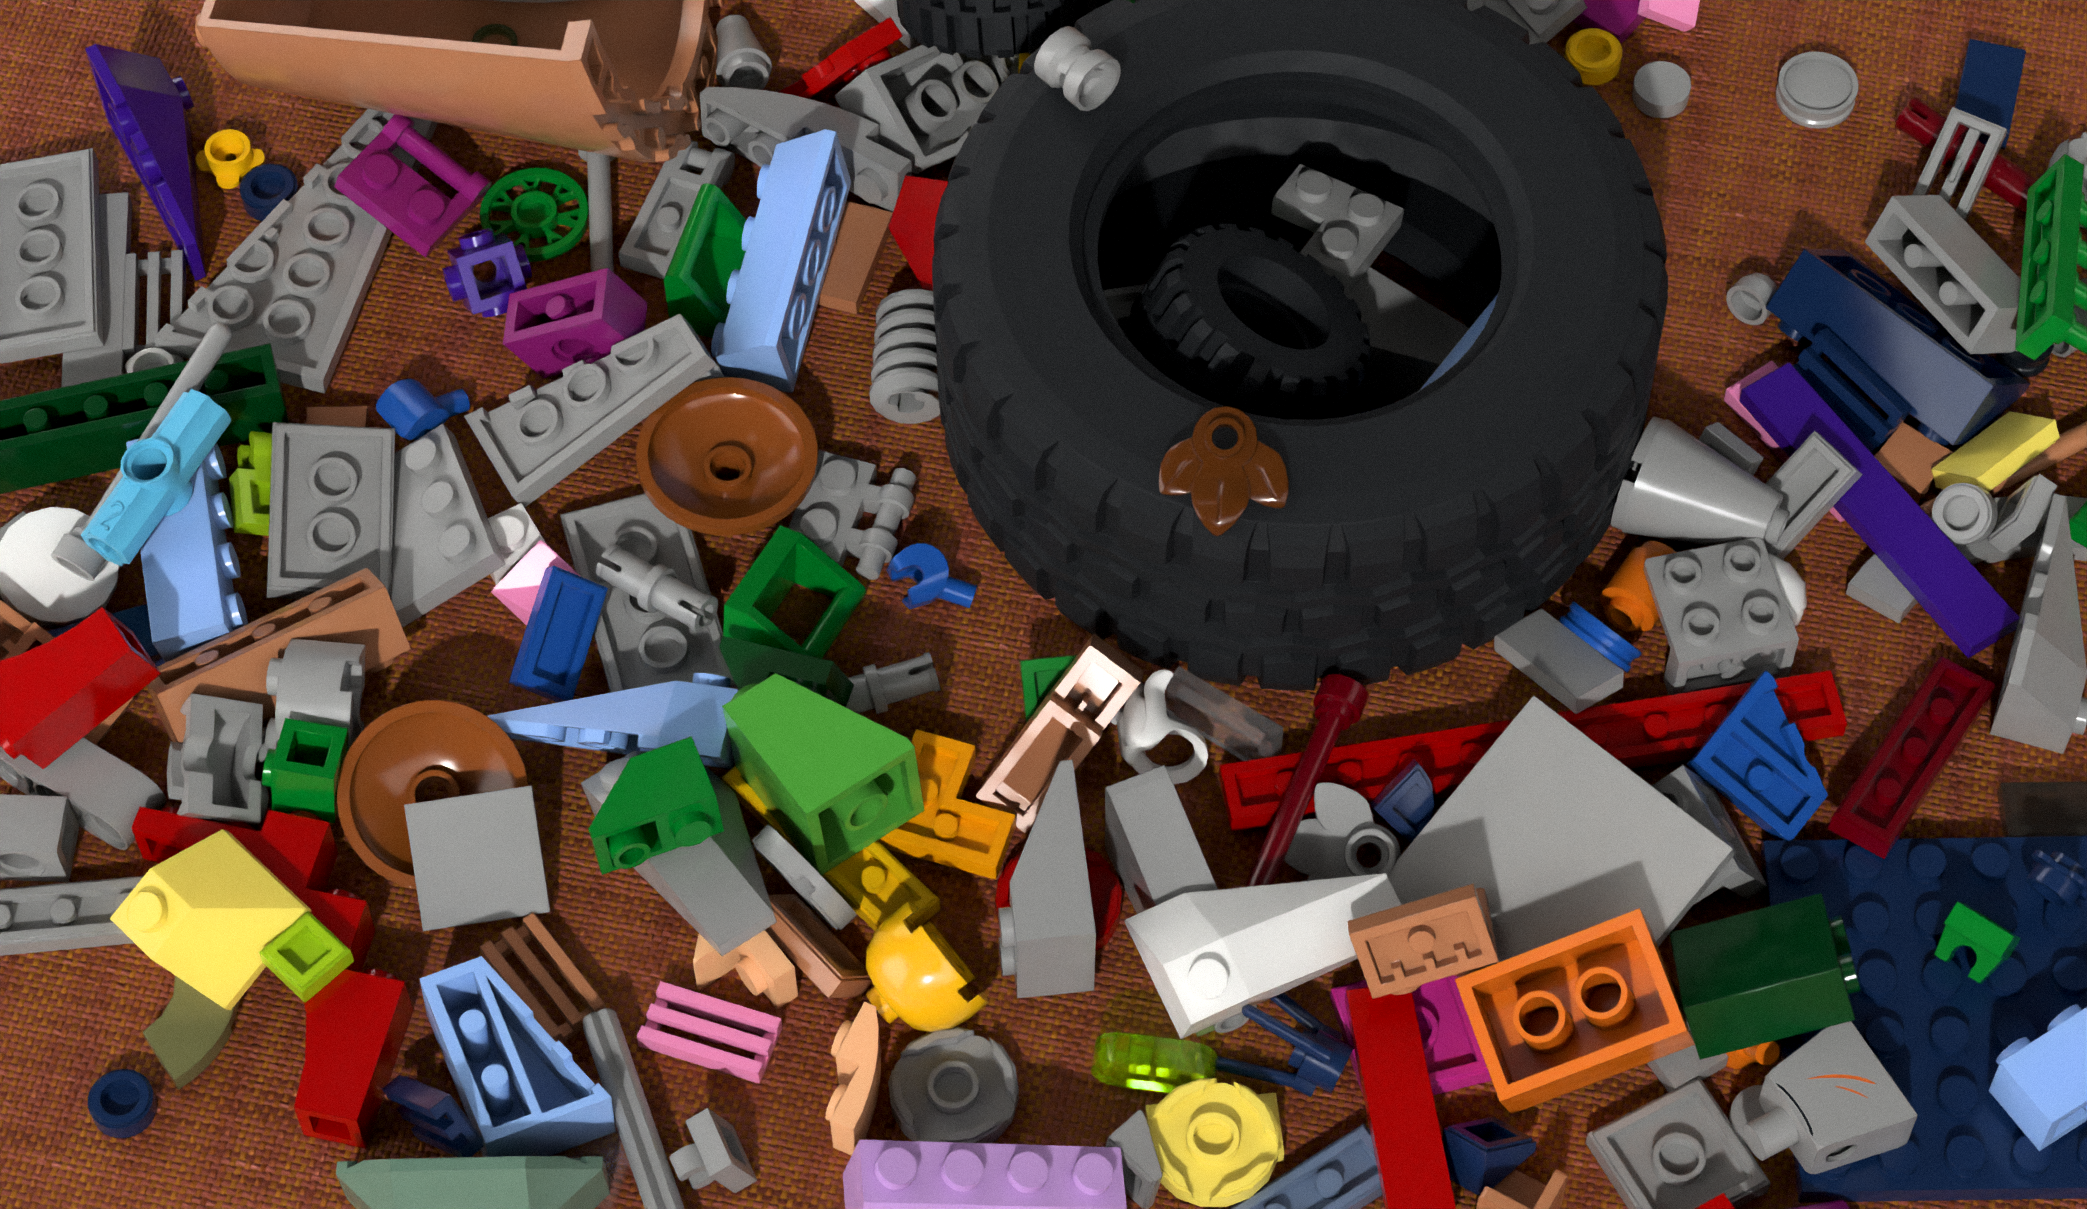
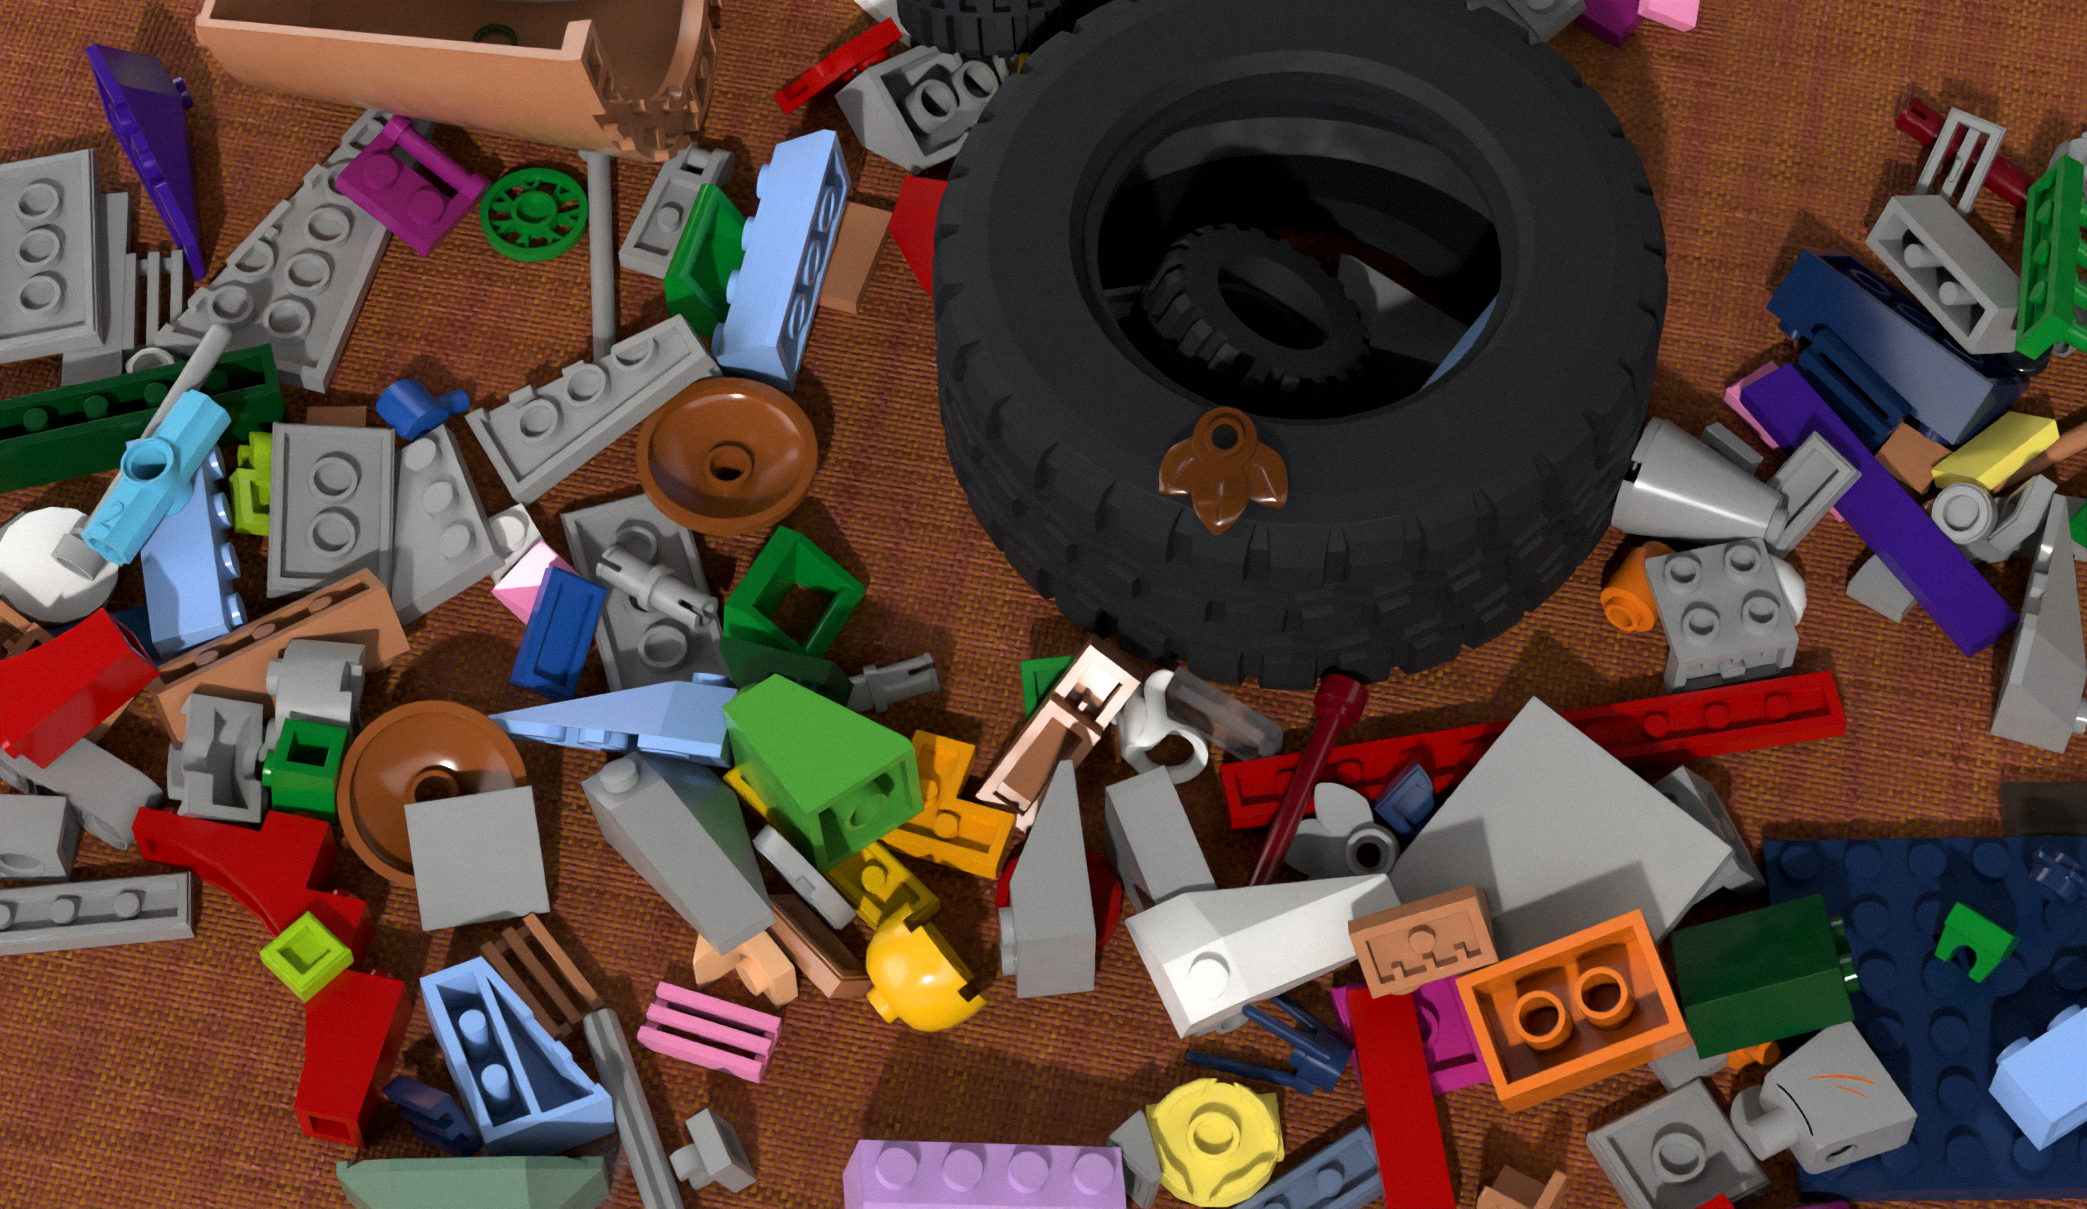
dark blue tile [88,1069,157,1138] -> none
light yellow slope [110,829,312,1010] -> none
olive tile [143,976,240,1090] -> none
yellow plate [196,129,265,189] -> none
dark blue tile [240,164,299,221] -> none
dark purple brick [442,228,532,318] -> none
magenta brick [503,268,648,378] -> none
green slope [588,736,724,875] -> none
light grey slope [700,87,912,212] -> none
light grey cone [716,15,772,90] -> none
light grey plate [788,450,916,580] -> none
light nougat slope [825,1002,881,1156] -> none
light grey piece [869,289,940,424] -> none
blue piece [886,543,977,609] -> none
light grey tile [888,1027,1019,1143] -> none
light grey wheel [1034,26,1121,111] -> none
clear neon green beam [1091,1032,1218,1093] -> none
light grey plate [1271,164,1404,294] -> none
dark blue slope [1442,1116,1537,1195] -> none
light grey tile [1494,608,1624,714] -> none
blue piece [1558,601,1643,673] -> none
yellow tile [1564,28,1622,85] -> none
light grey tile [1632,61,1691,118] -> none
blue wing [1686,671,1828,843] -> none
light grey hinge [1726,273,1778,325] -> none
light grey piece [1775,51,1859,129] -> none
dark red tile [1828,656,1996,859] -> none
dark blue tile [1954,39,2026,150] -> none

